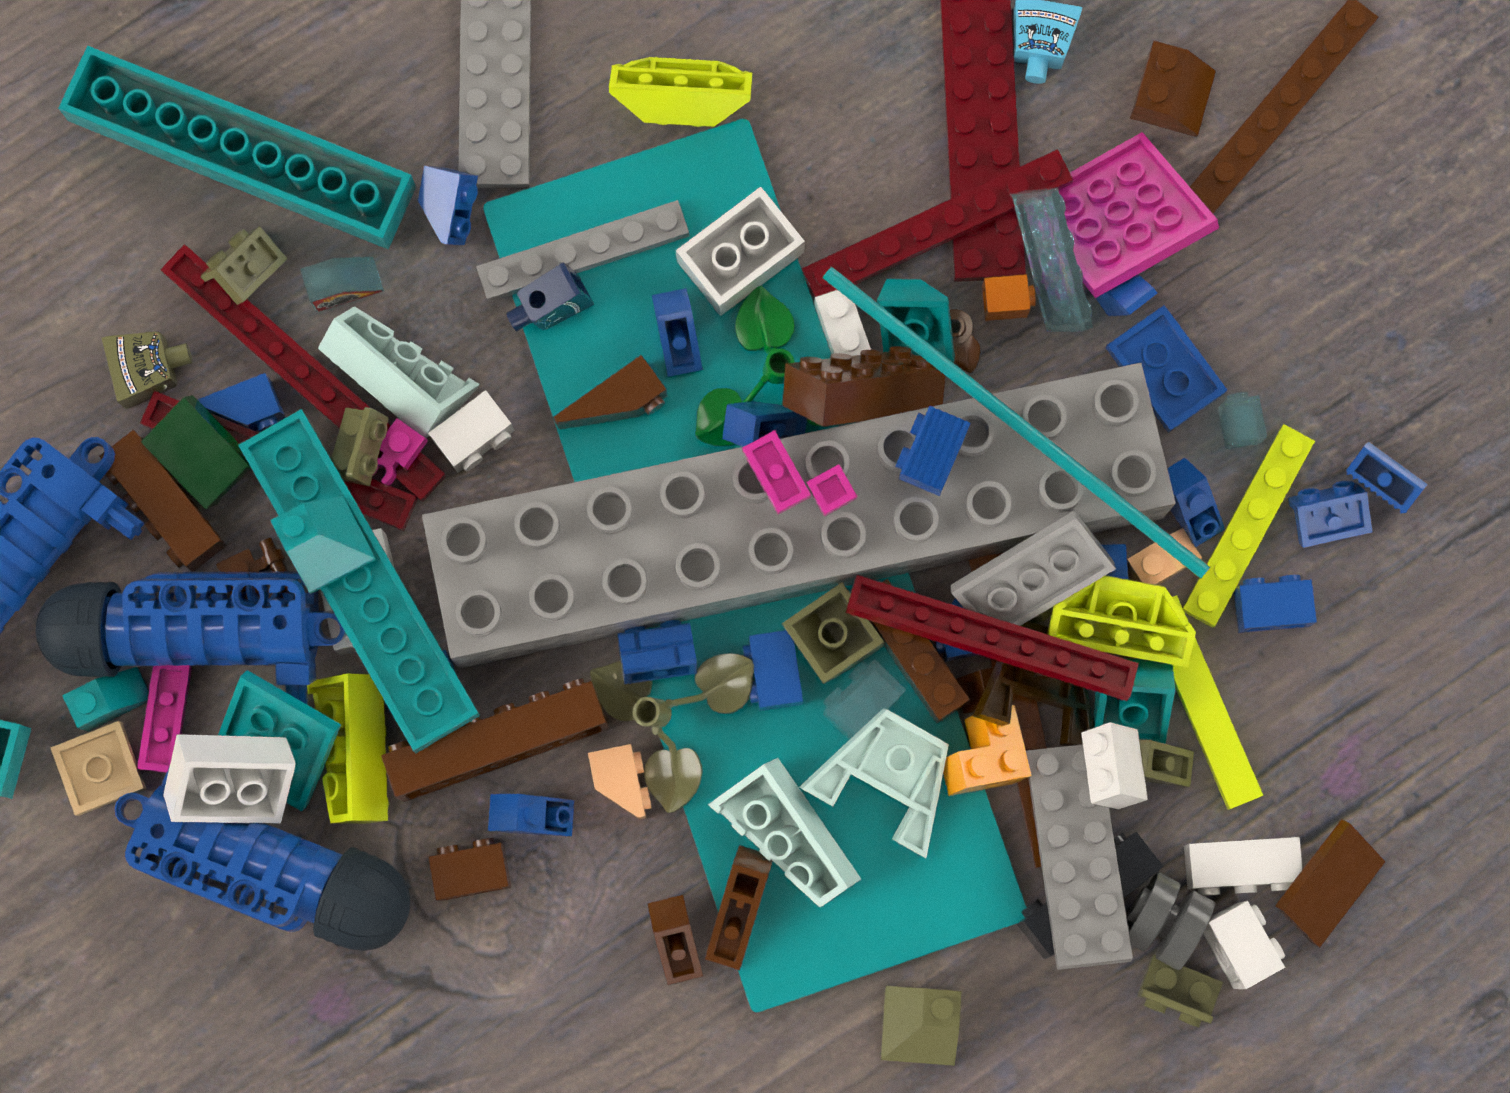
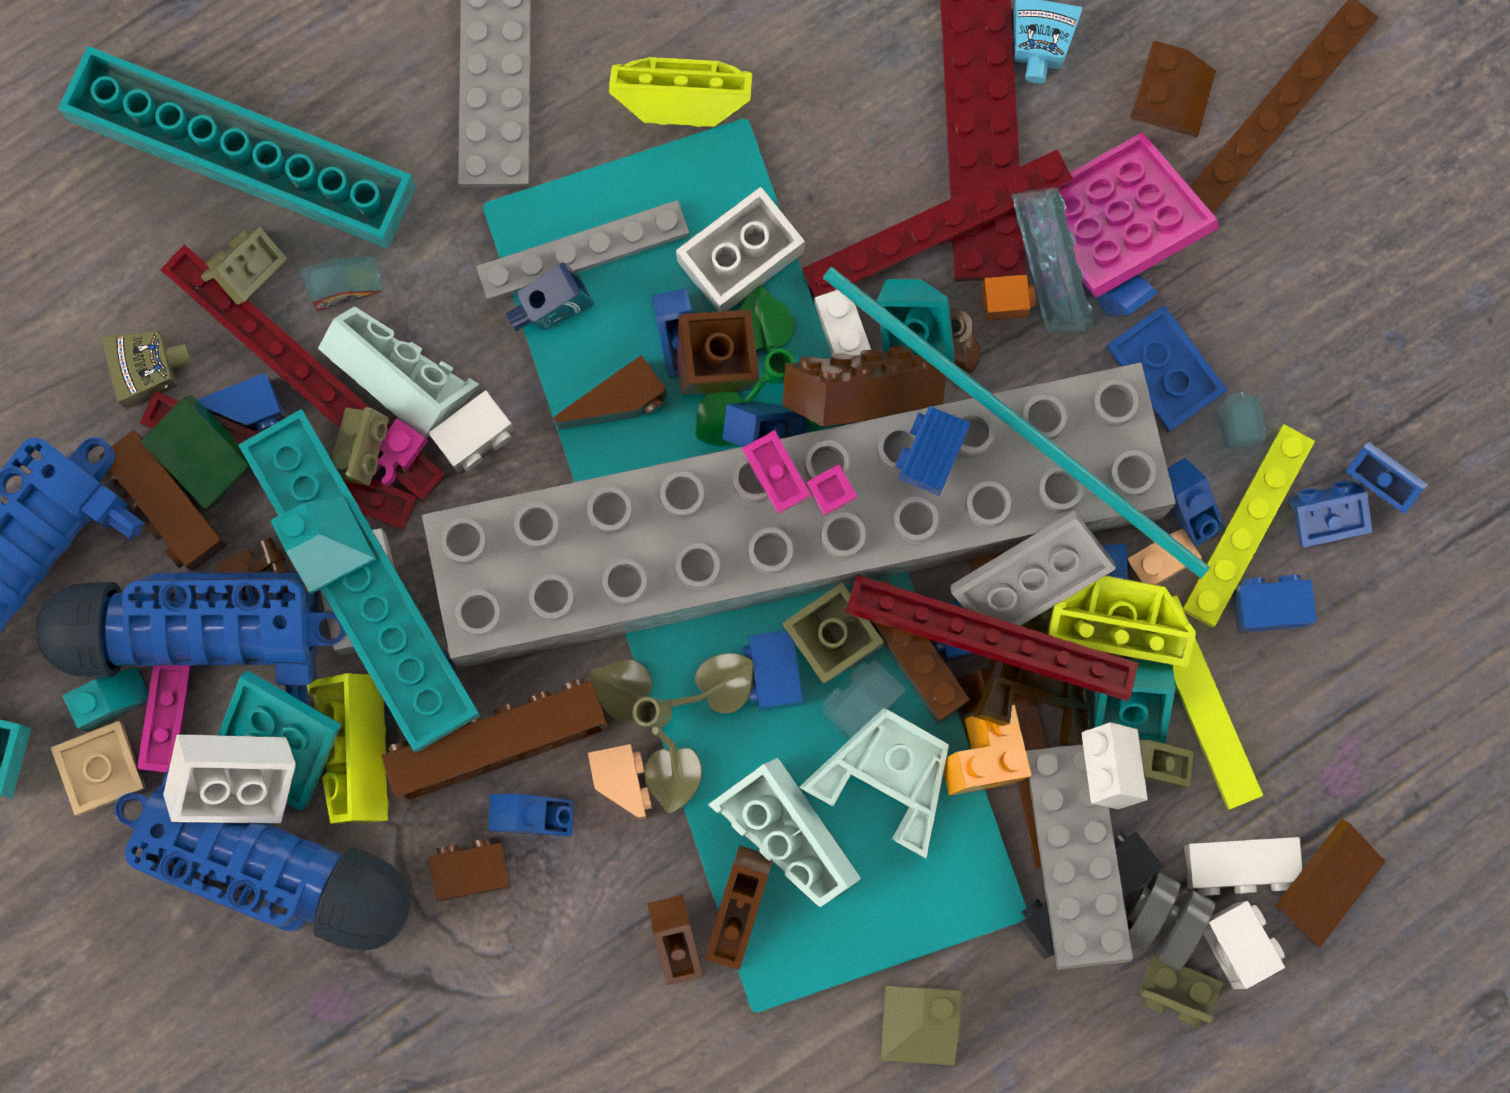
slope [418,166,478,245] -> none
blue brick [618,620,697,684] -> none
none -> reddish brown slope [677,310,759,395]

